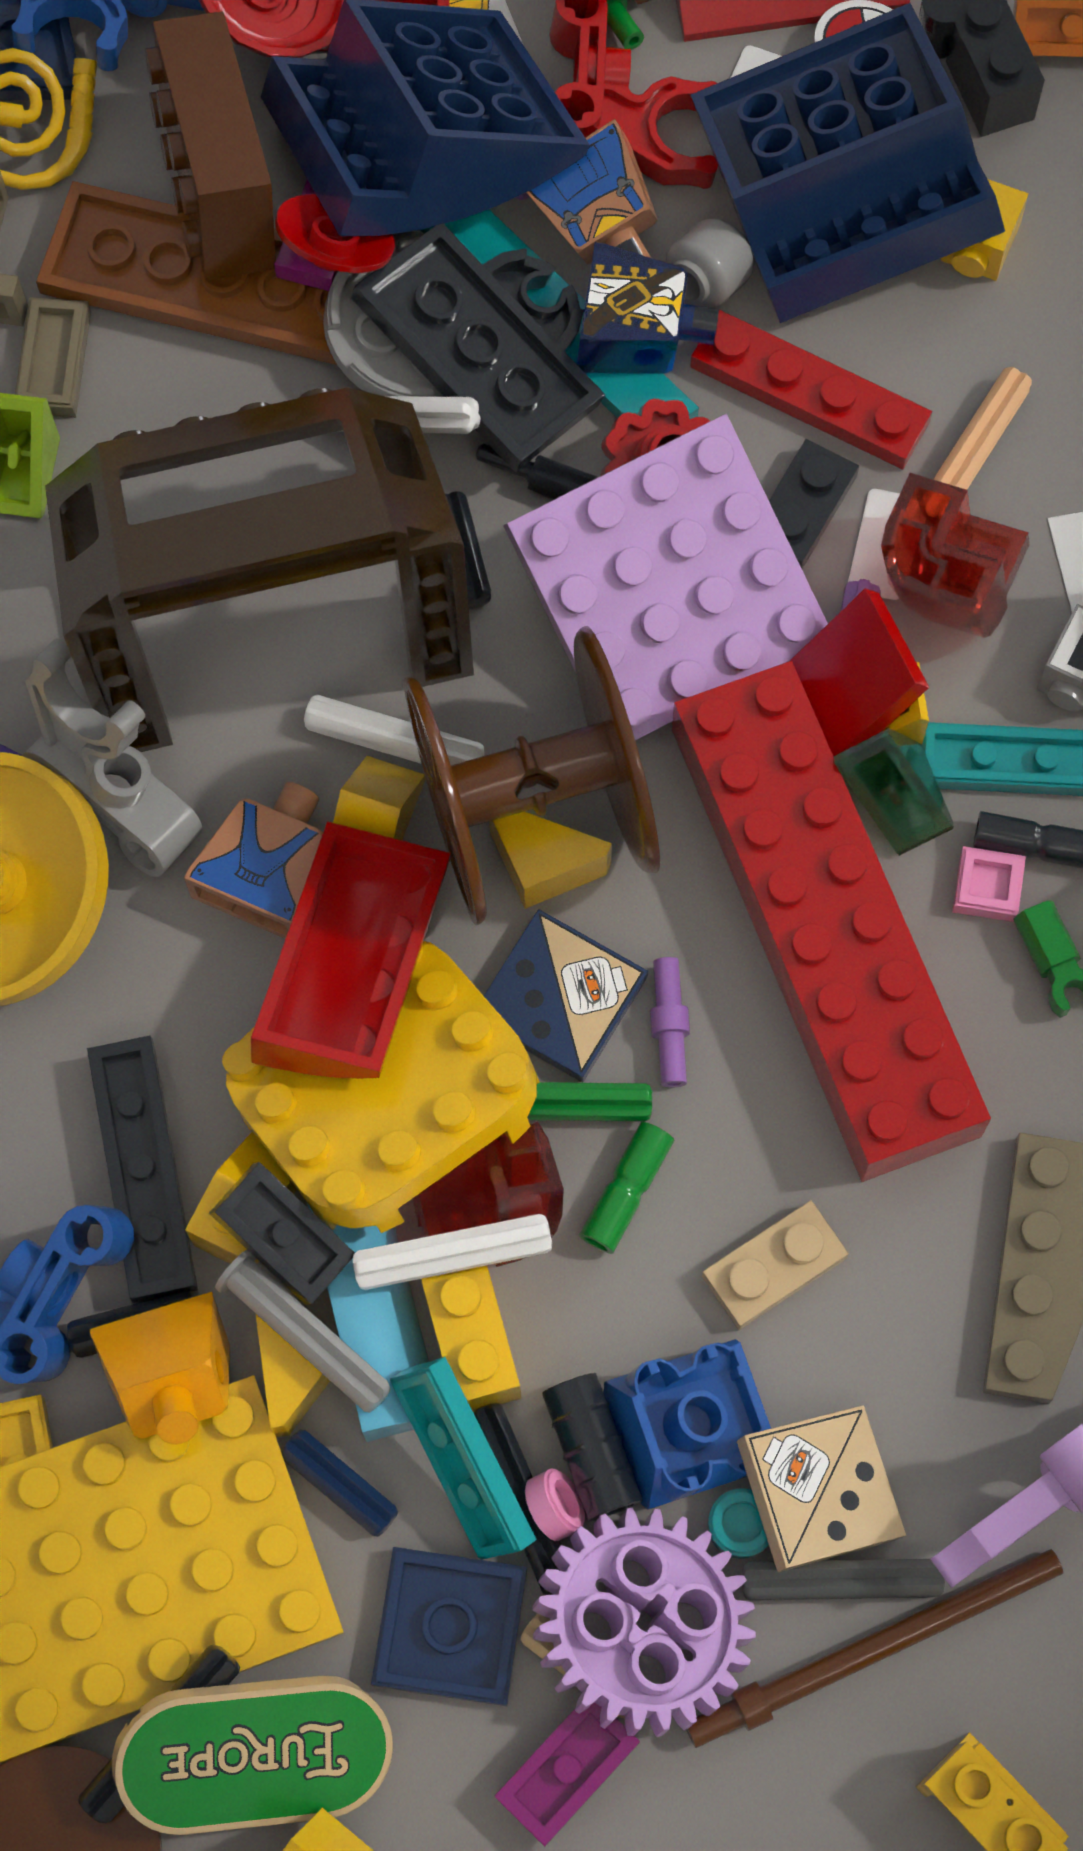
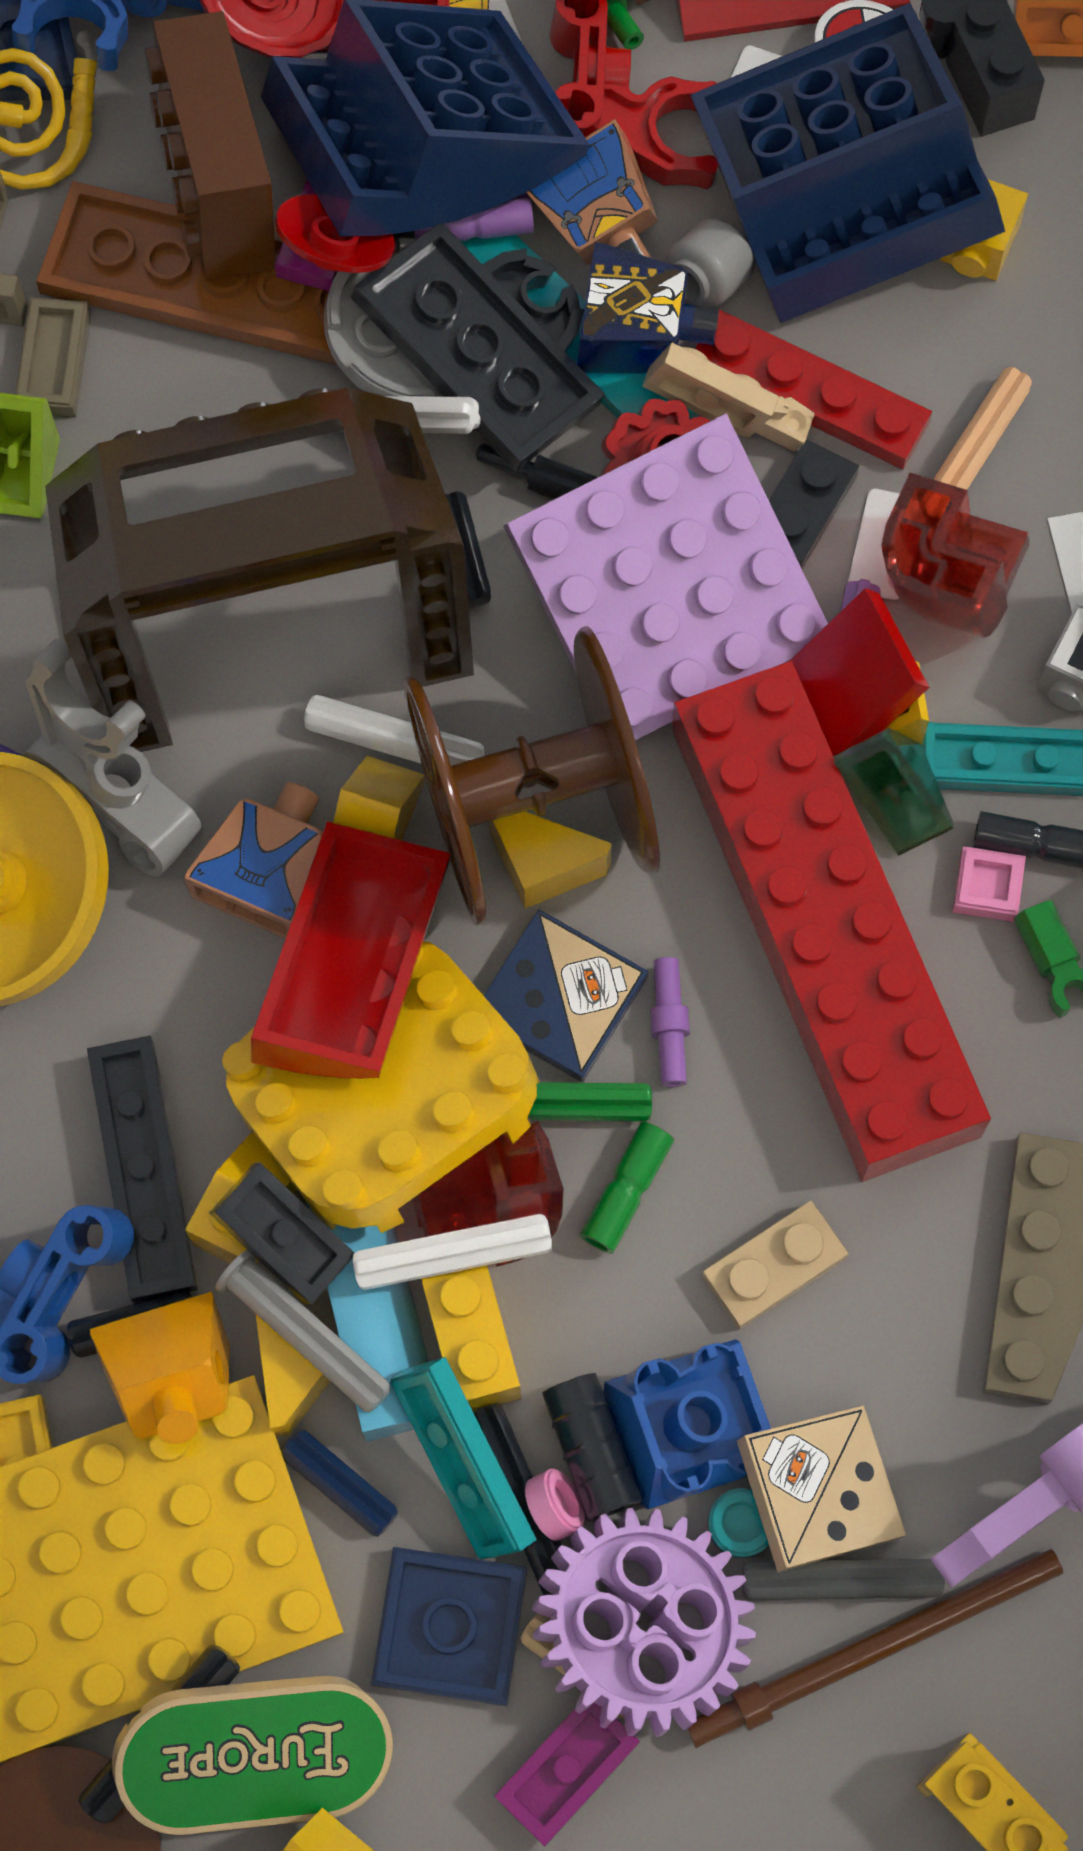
none -> medium lavender piece [414,197,534,242]
none -> tan hinge [642,343,814,452]

